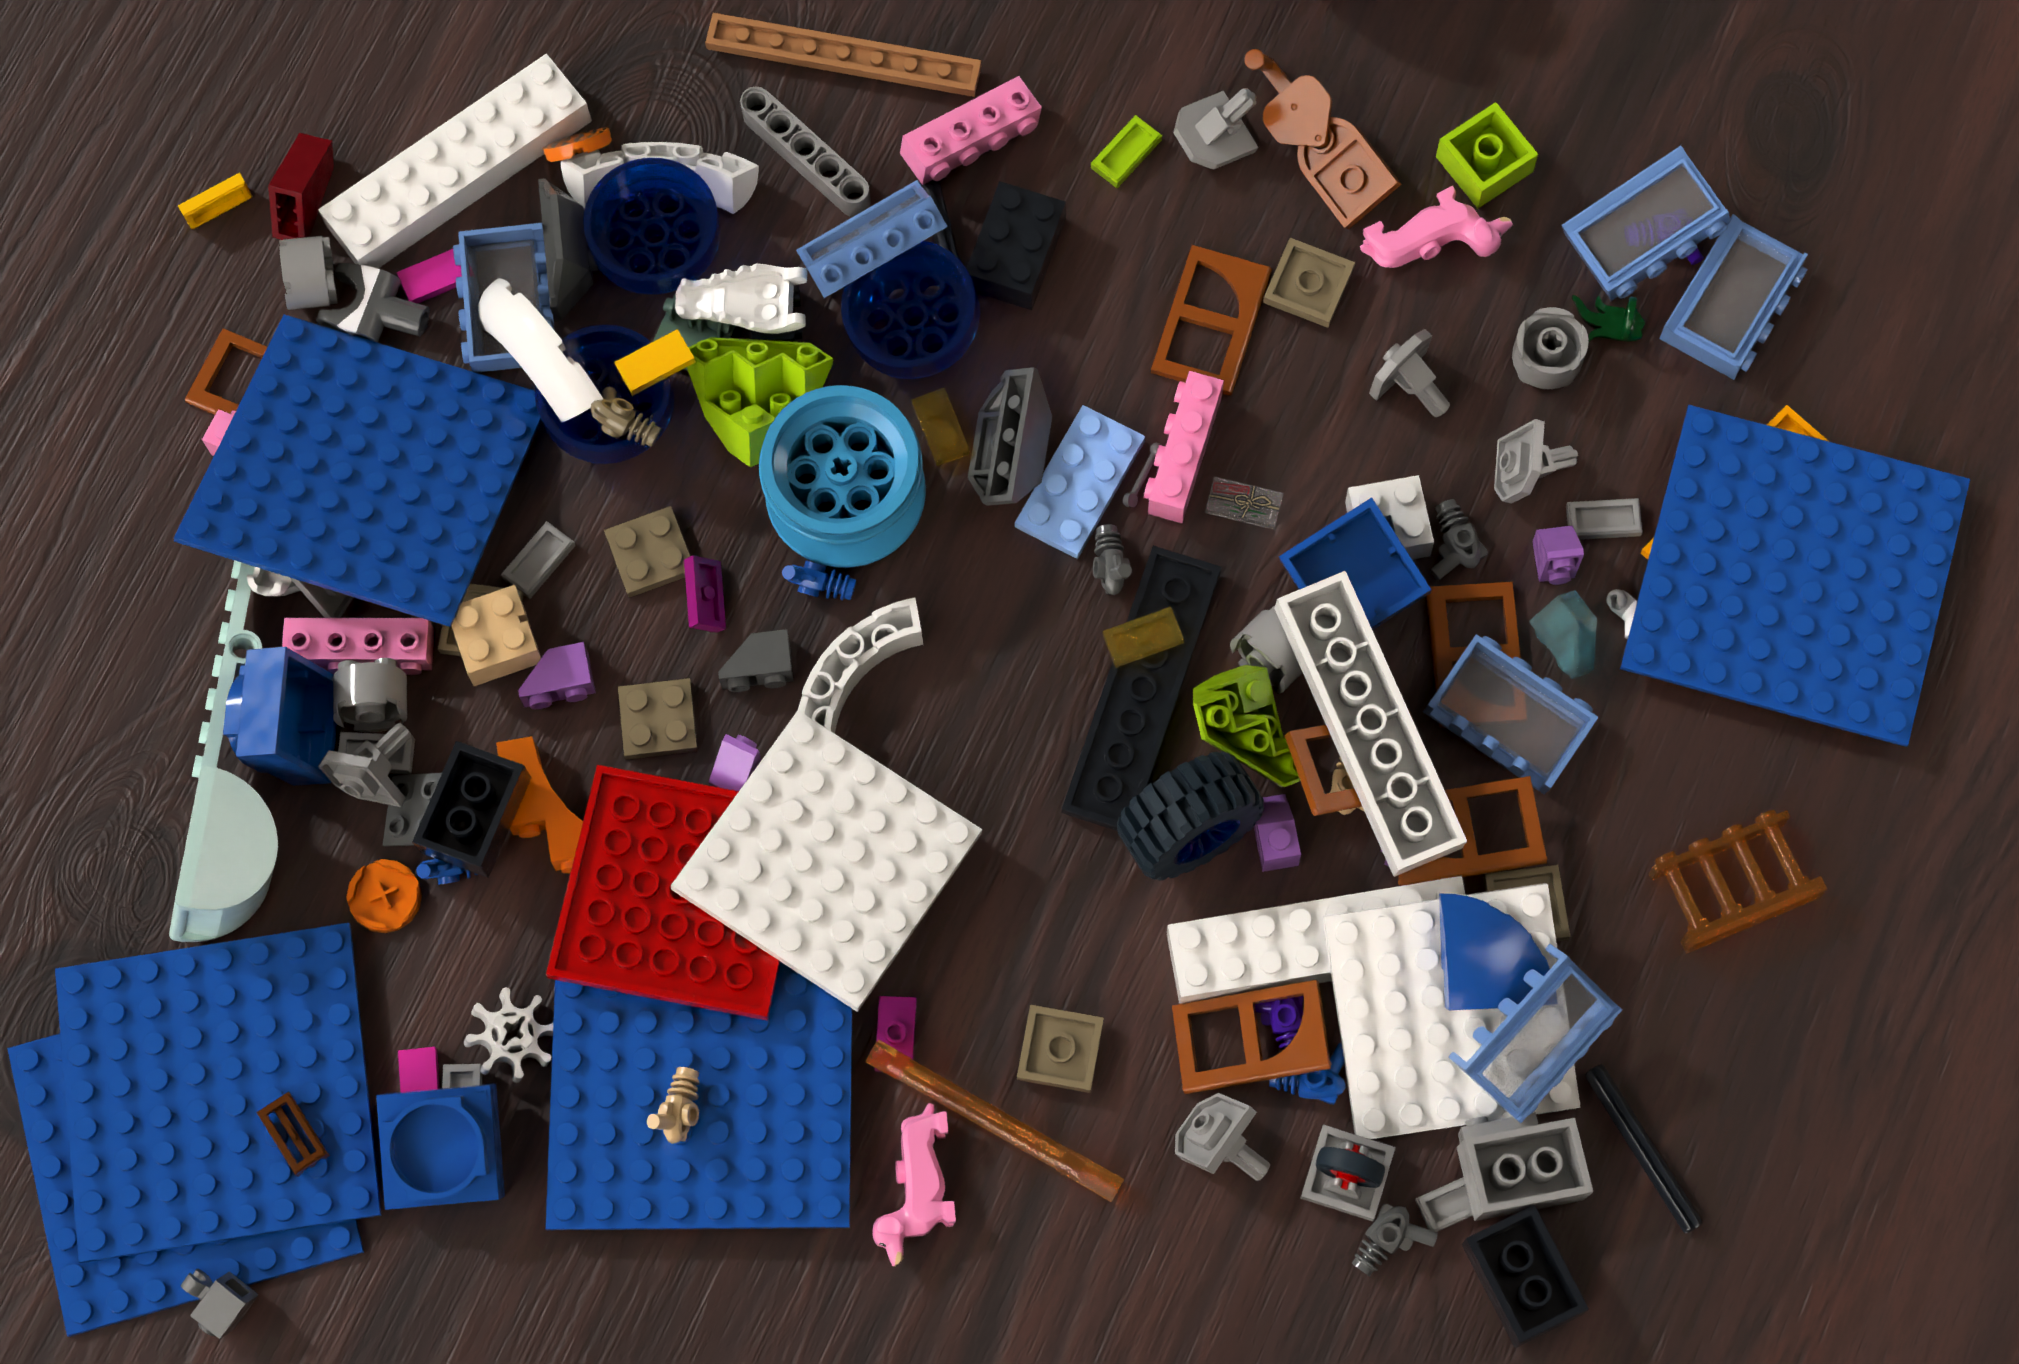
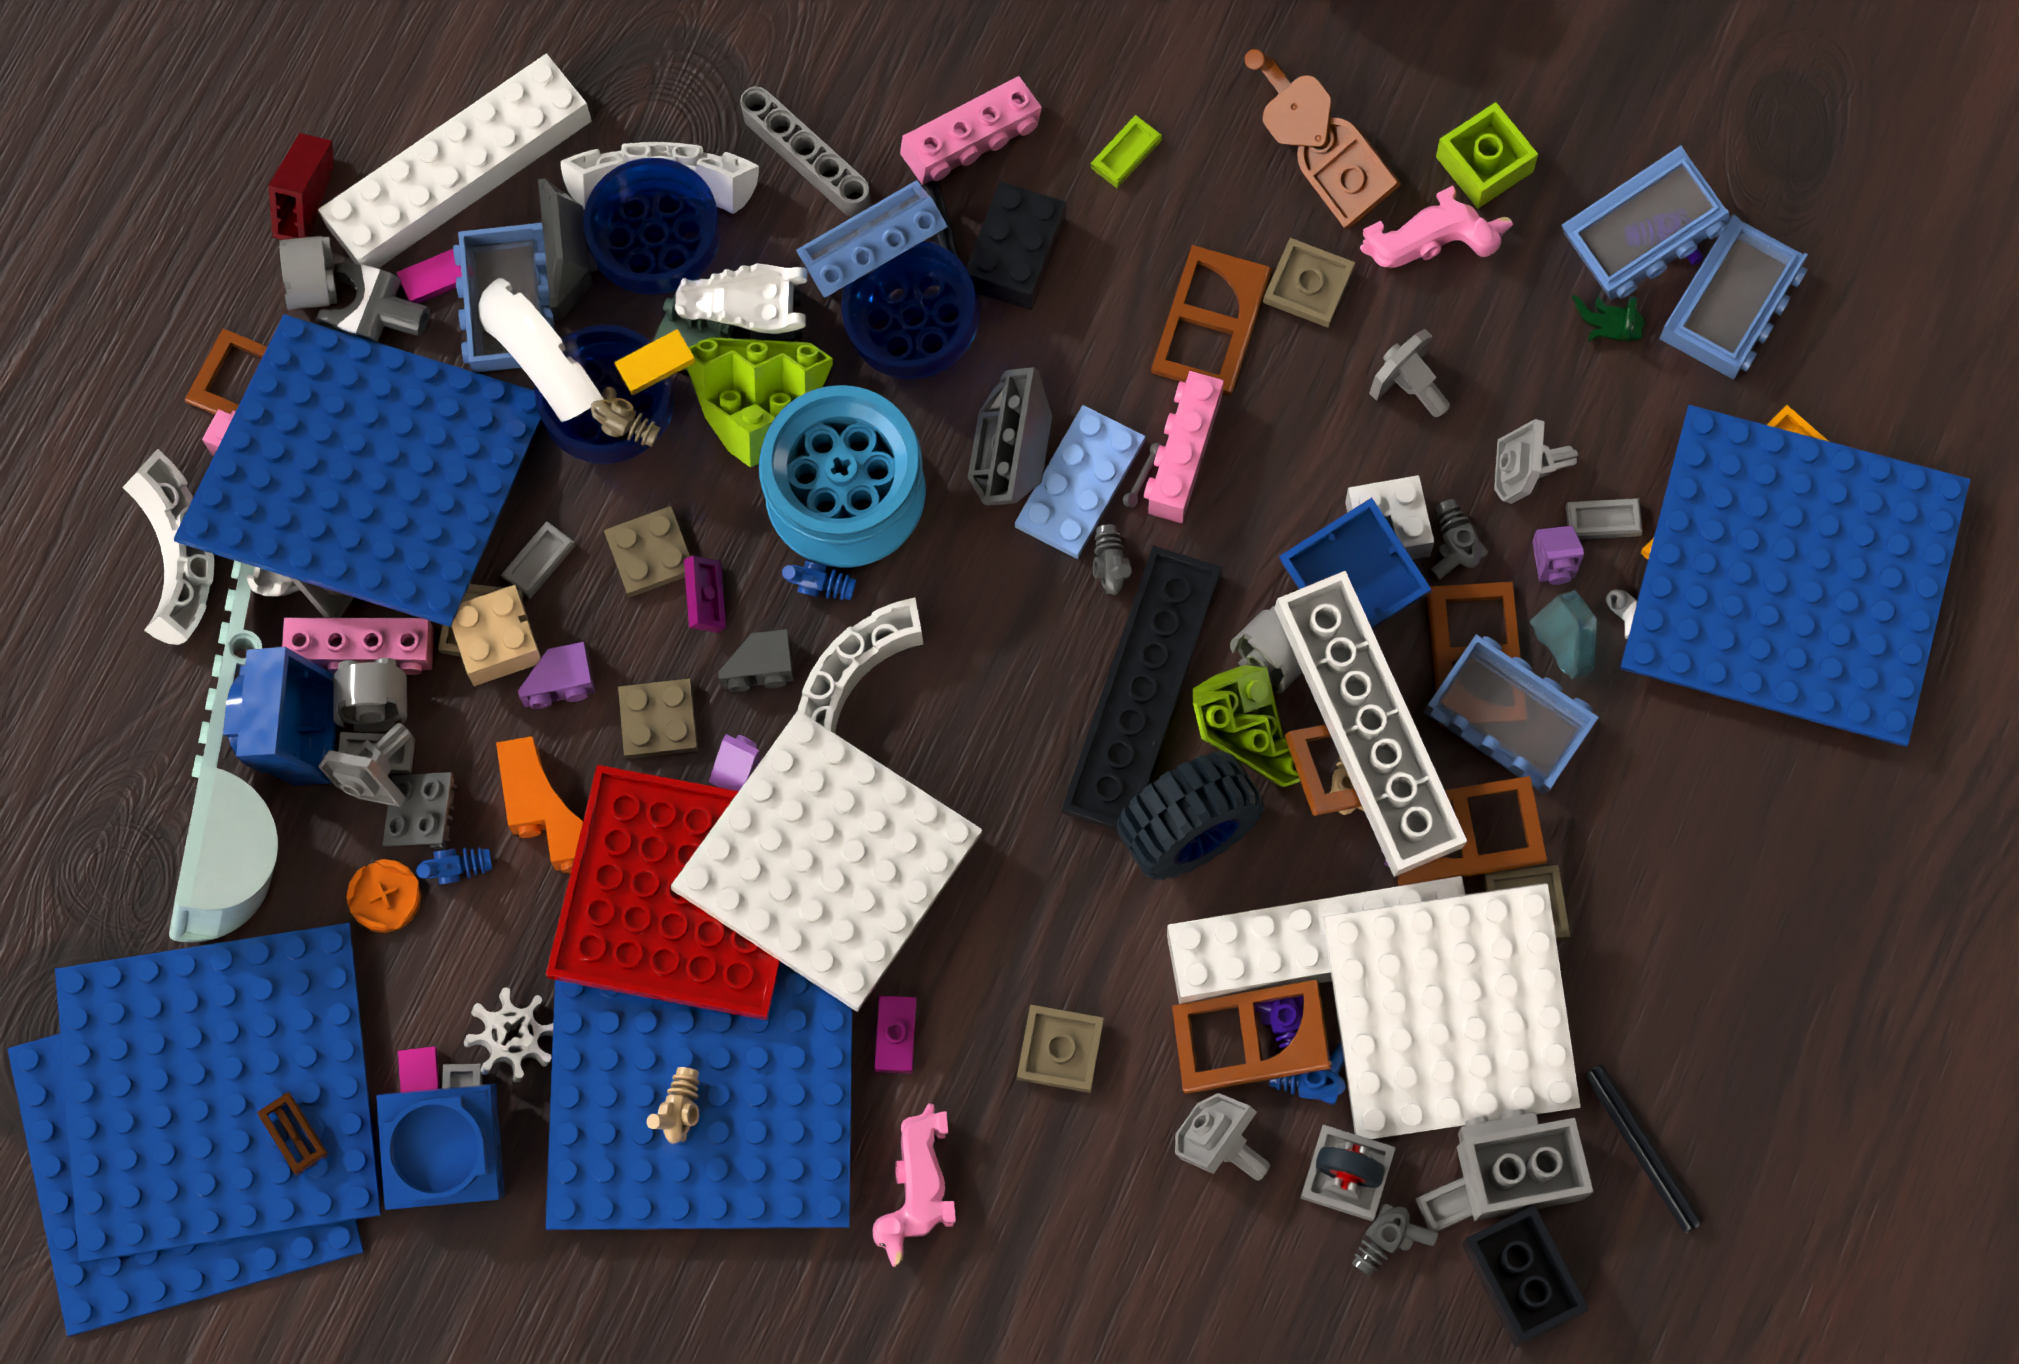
yellow tile [178,172,253,229] -> none
brick [180,1269,259,1339] -> none
black brick [412,741,532,878] -> none
orange tile [542,128,612,162] -> none
medium nougat plate [705,13,982,97] -> none
clear orange piece [866,1040,1124,1202] -> none
clear yellow plate [911,387,970,466] -> none
clear yellow plate [1103,607,1184,668] -> none
light grey piece [1173,88,1259,170] -> none
clear tile [1205,476,1284,530] -> none
medium lavender slope [1254,794,1301,872] -> none
blue brick [1439,893,1557,1011] -> none
window [1449,944,1622,1123] -> none
light grey brick [1512,307,1589,389] -> none
clear orange fence [1649,810,1827,954] -> none
none -> white brick [122,449,214,645]

